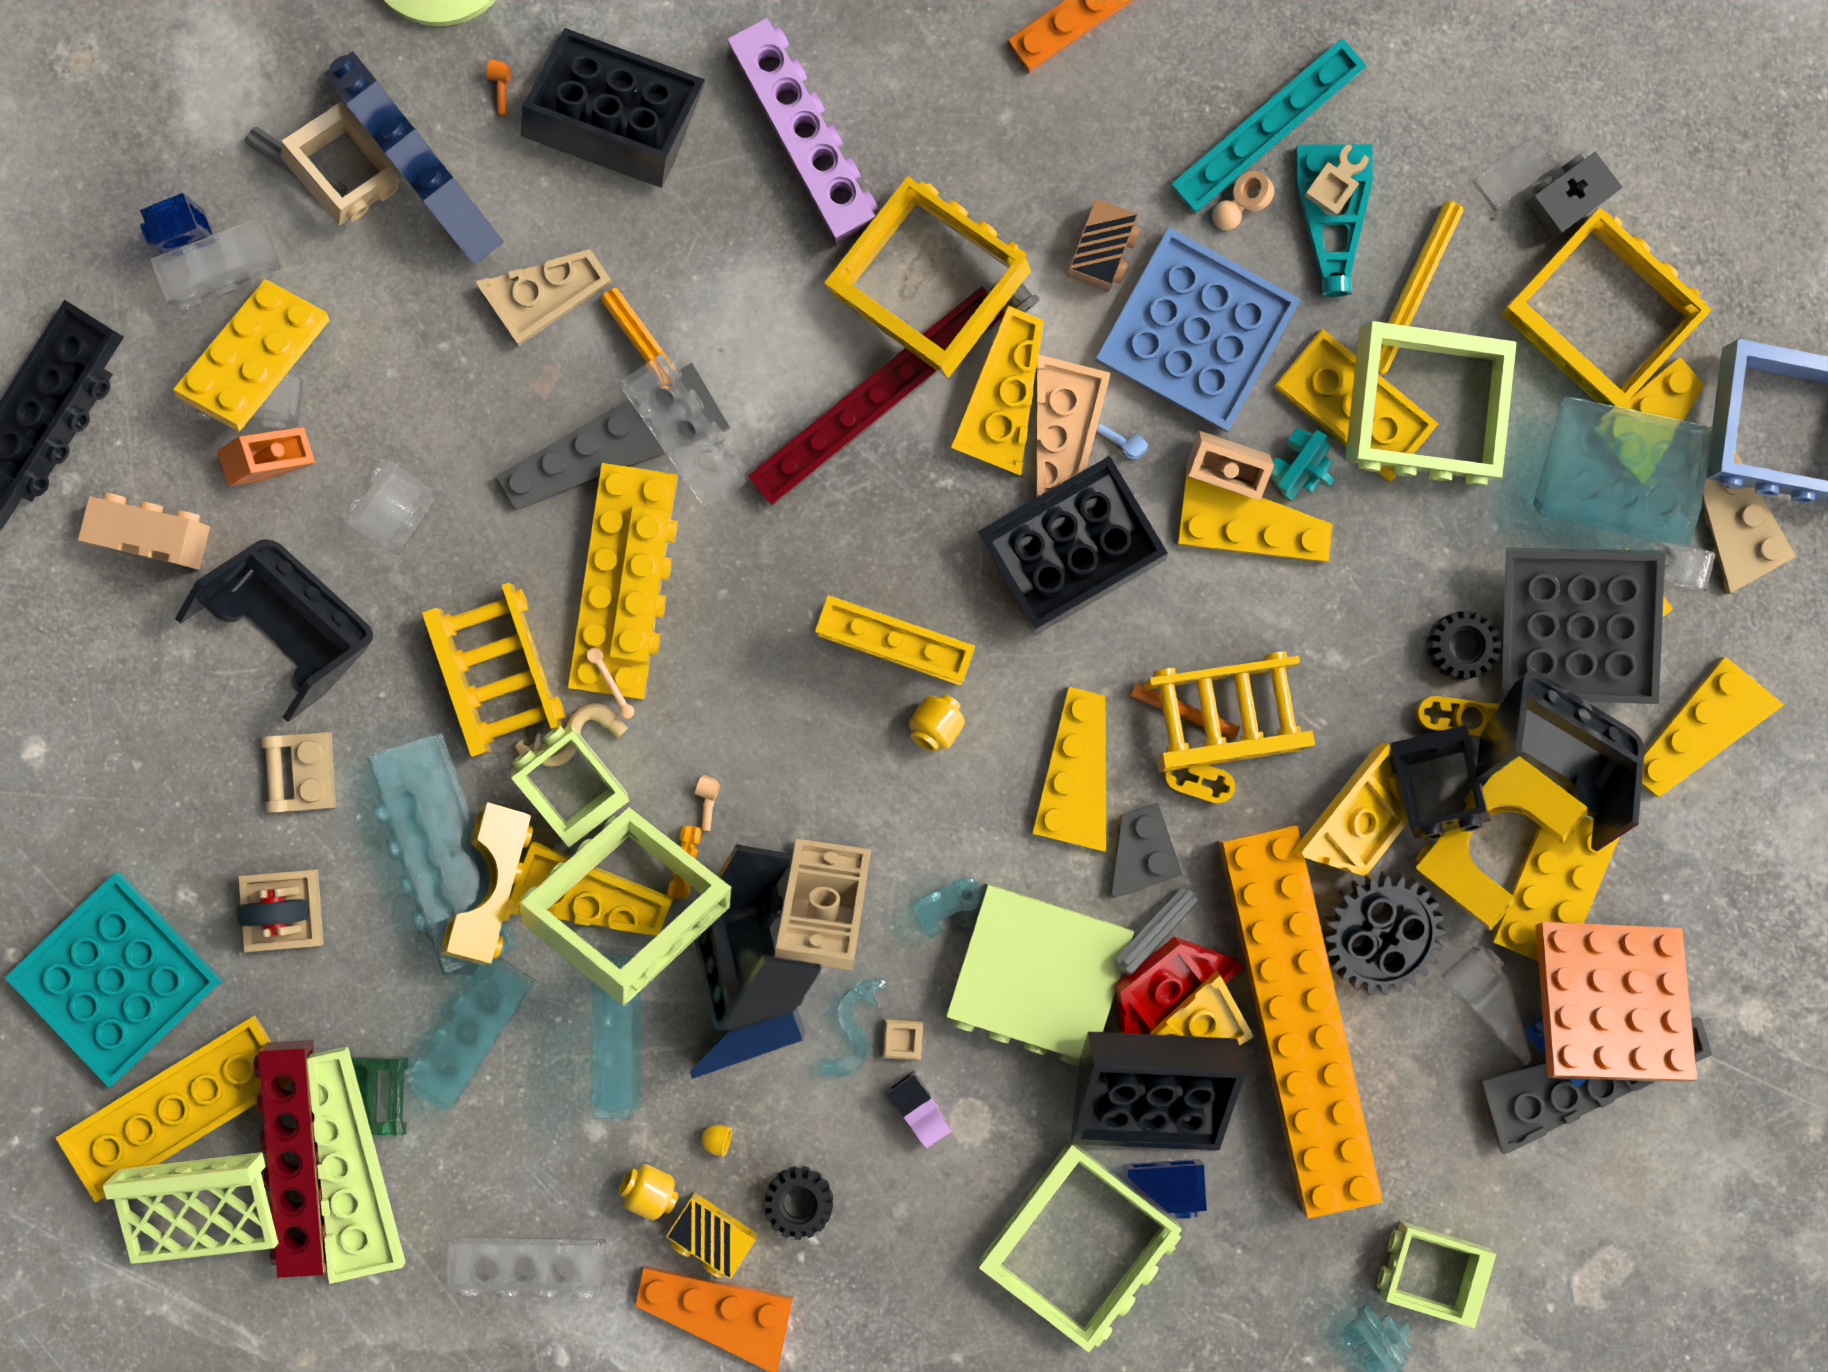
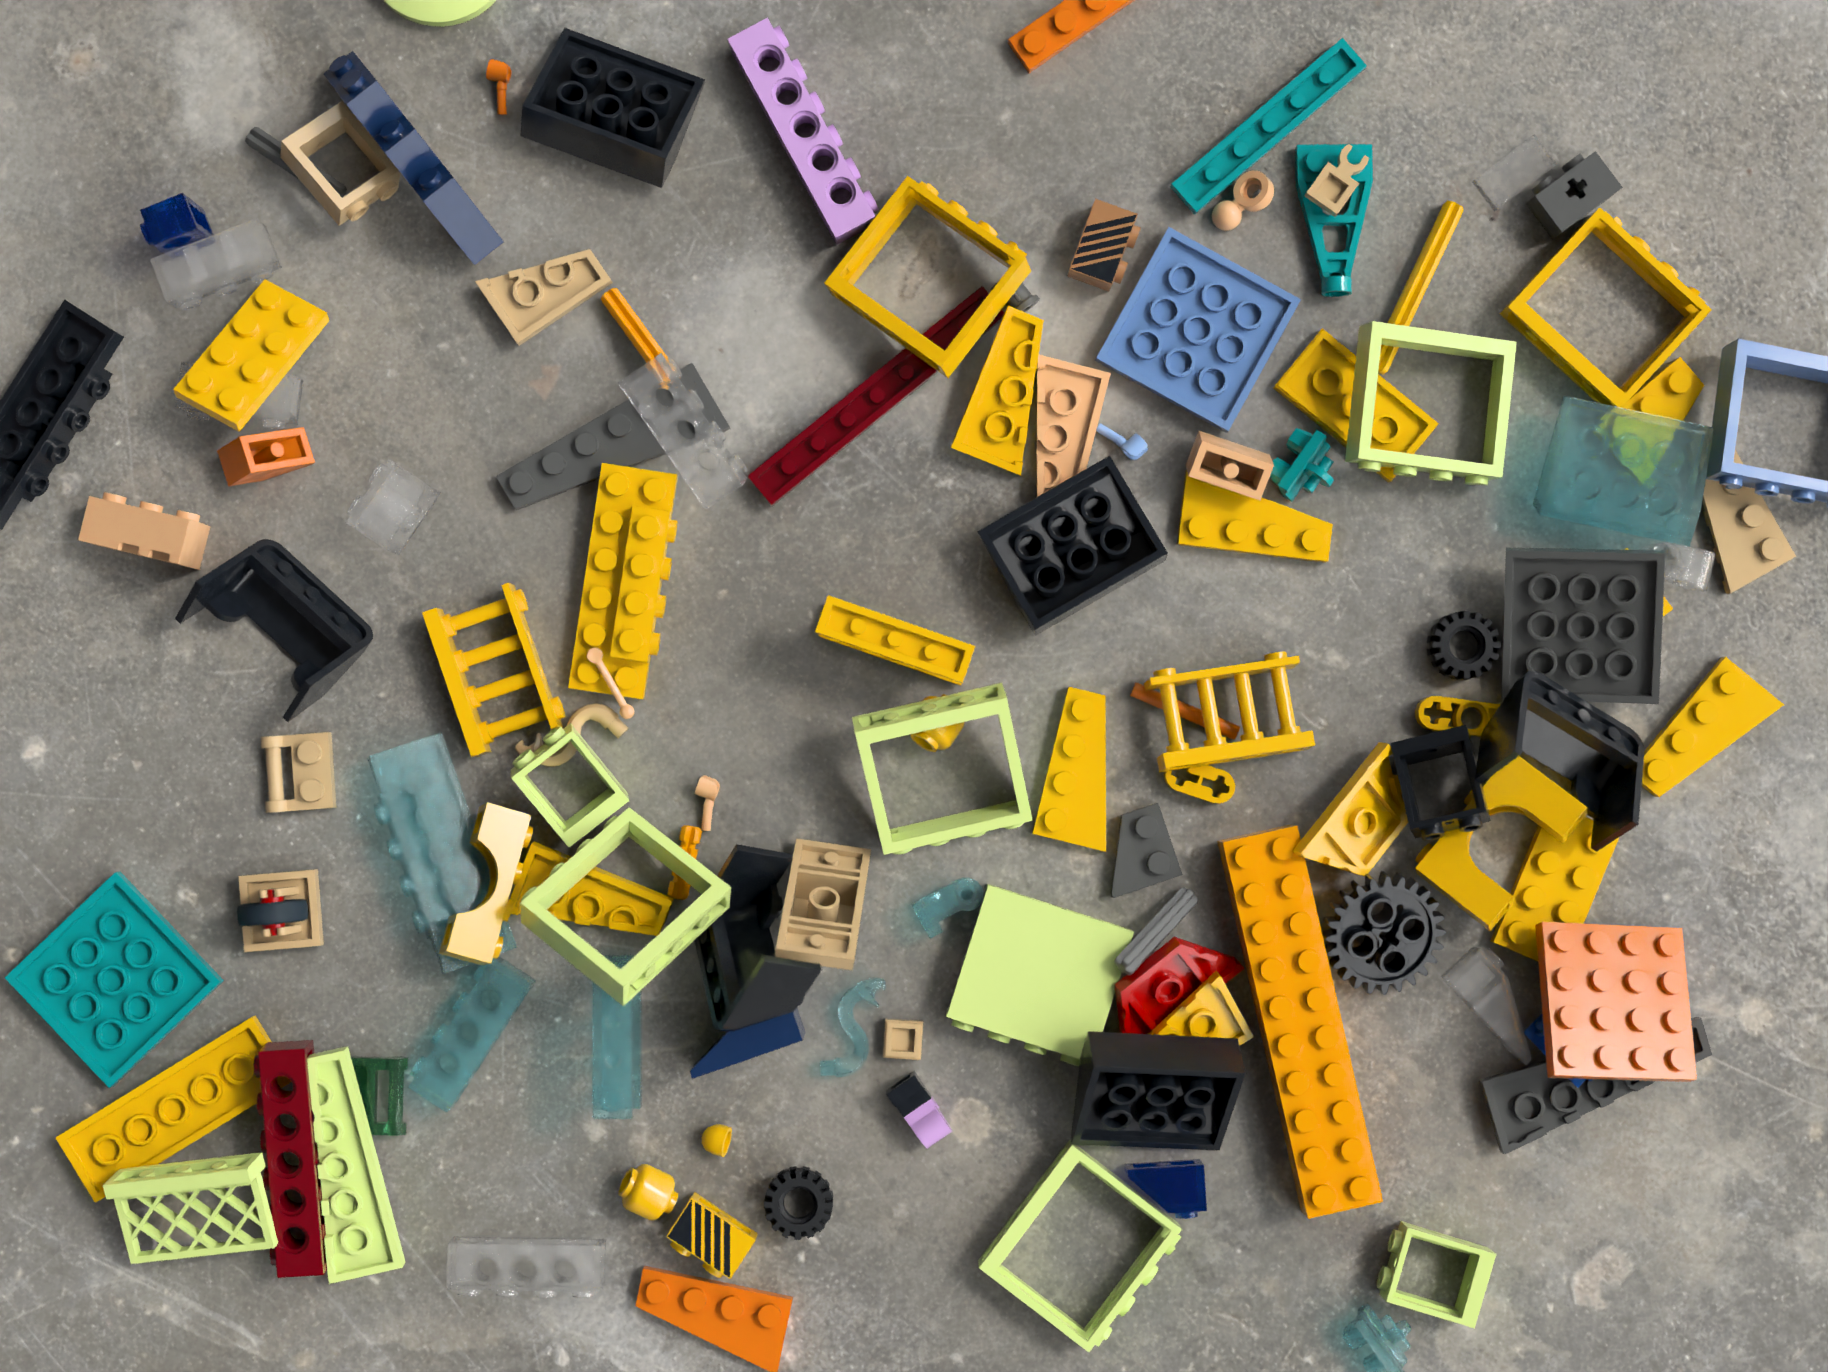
none -> yellowish green window [852,683,1033,855]

